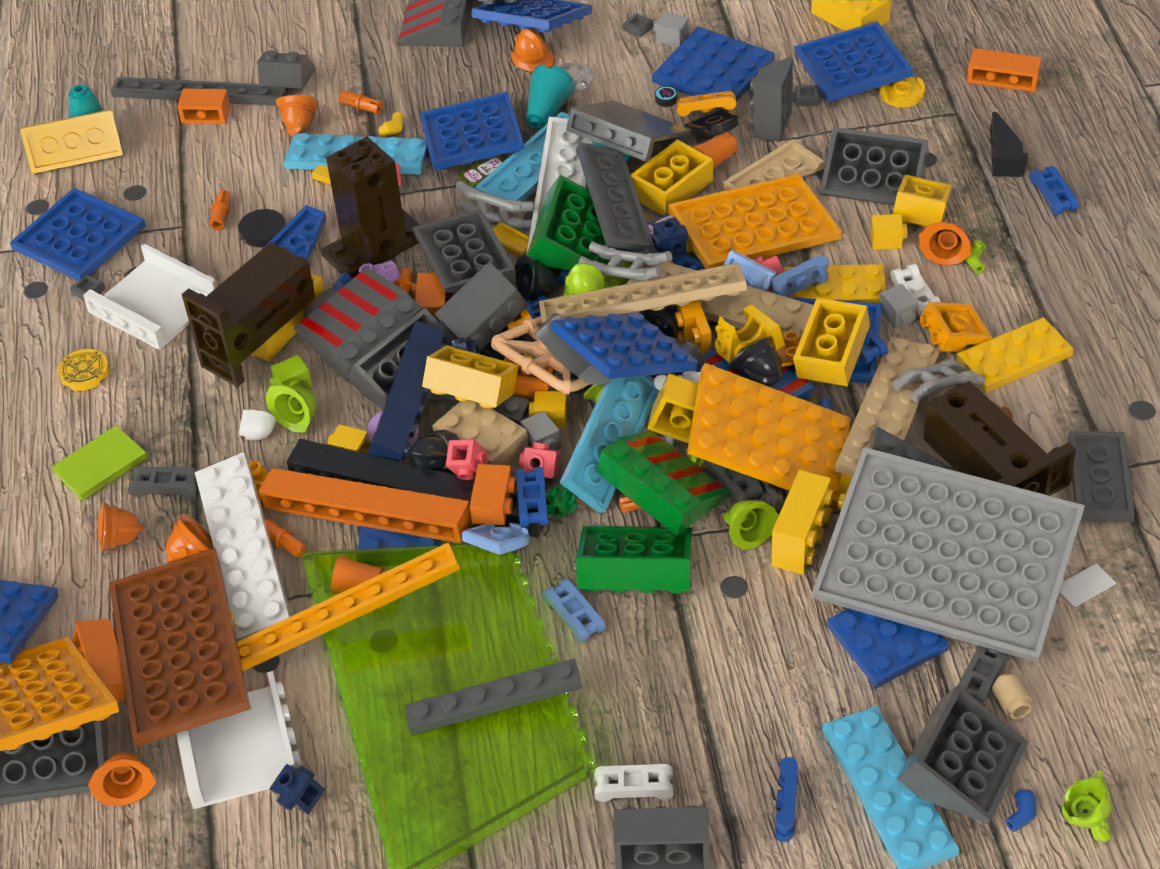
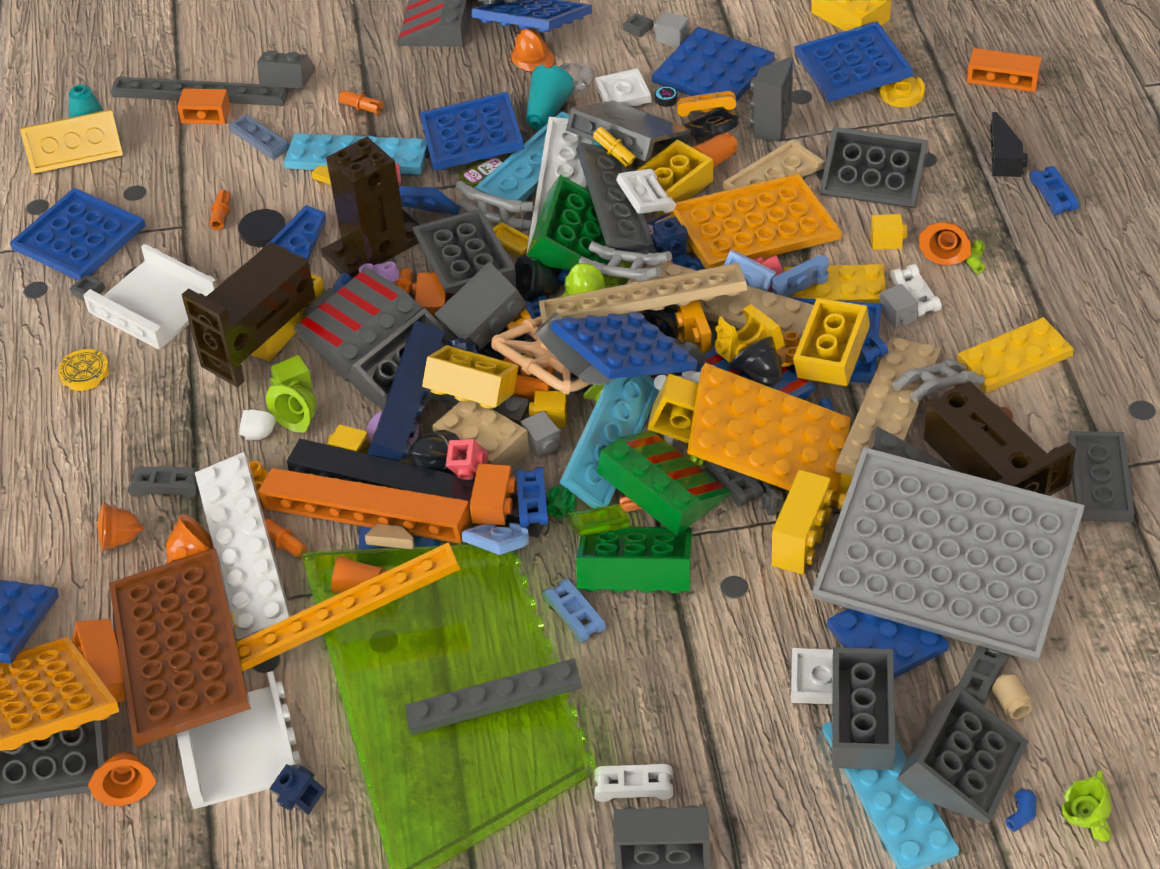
lime tile [51,425,148,501] -> none
orange piece [275,95,319,136] -> none
yellow arm [378,112,404,137] -> none
coral brick [519,442,562,481] -> none
lime piece [723,500,778,550] -> none
blue plate [775,757,798,842] -> none
dark grey tile [795,85,819,106] -> none
yellow slope [893,175,952,228] -> none
light orange plate [920,302,992,352] -> none
white sticker [1060,563,1117,607] -> none
none -> sand blue tile [229,114,290,160]
none -> tan tile [365,524,415,549]
none -> blue wing [399,187,460,215]
none -> clear neon green tile [568,504,630,536]
none -> yellow axle [593,127,636,168]
none -> white plate [595,68,651,107]
none -> white plate [616,169,676,214]
none -> white plate [791,648,833,704]
none -> dark grey brick [832,647,895,770]

